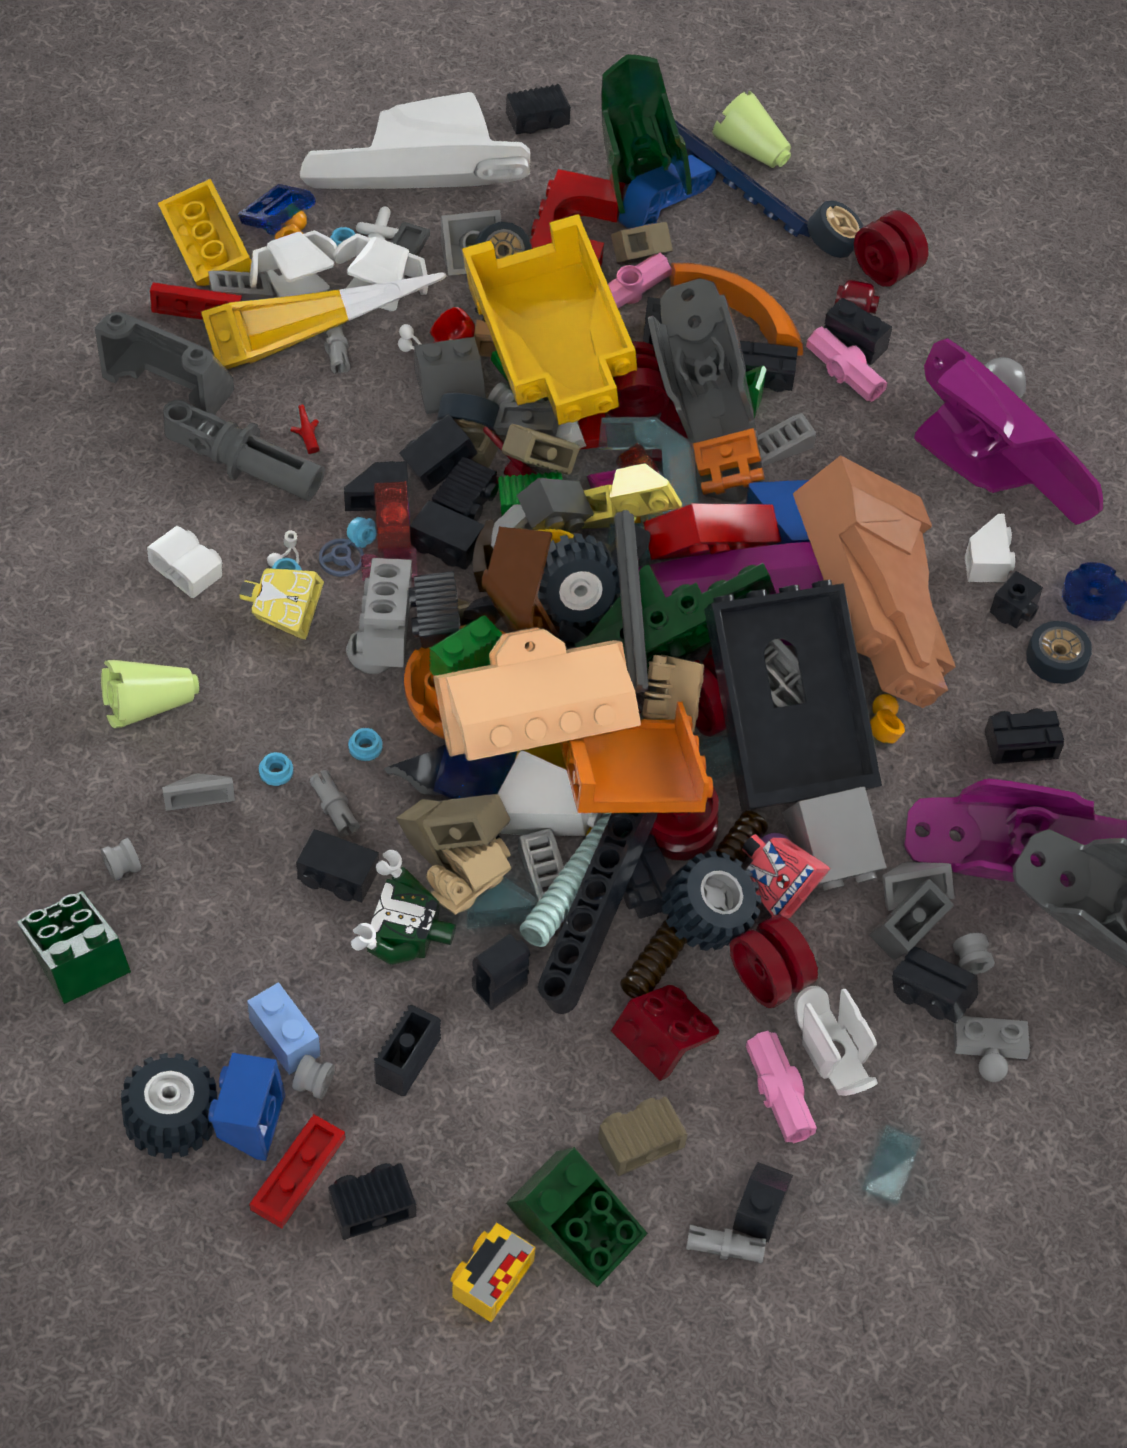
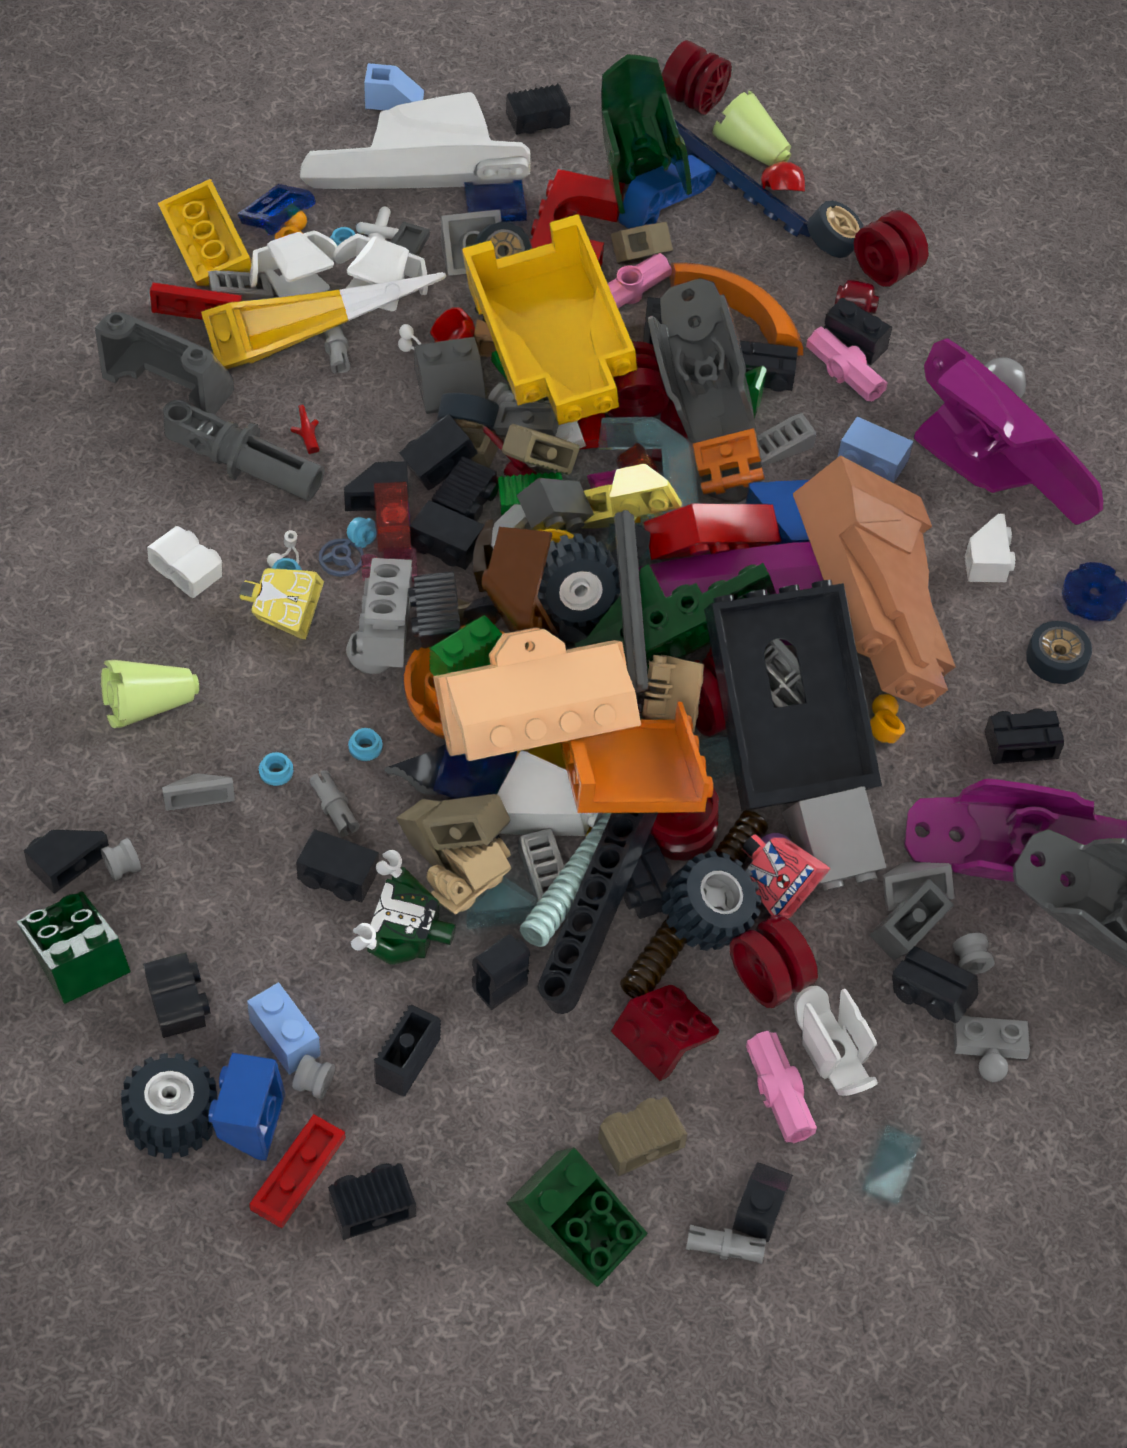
brick [450,1222,535,1322] -> none
black brick [990,571,1043,629] -> none
none -> black slope [24,829,109,894]
none -> black brick [143,952,211,1038]
none -> light blue slope [364,63,424,110]
none -> clear blue plate [464,179,527,222]
none -> dark red wheel [662,40,732,115]
none -> red hair [761,162,805,192]
none -> light blue brick [837,417,913,483]

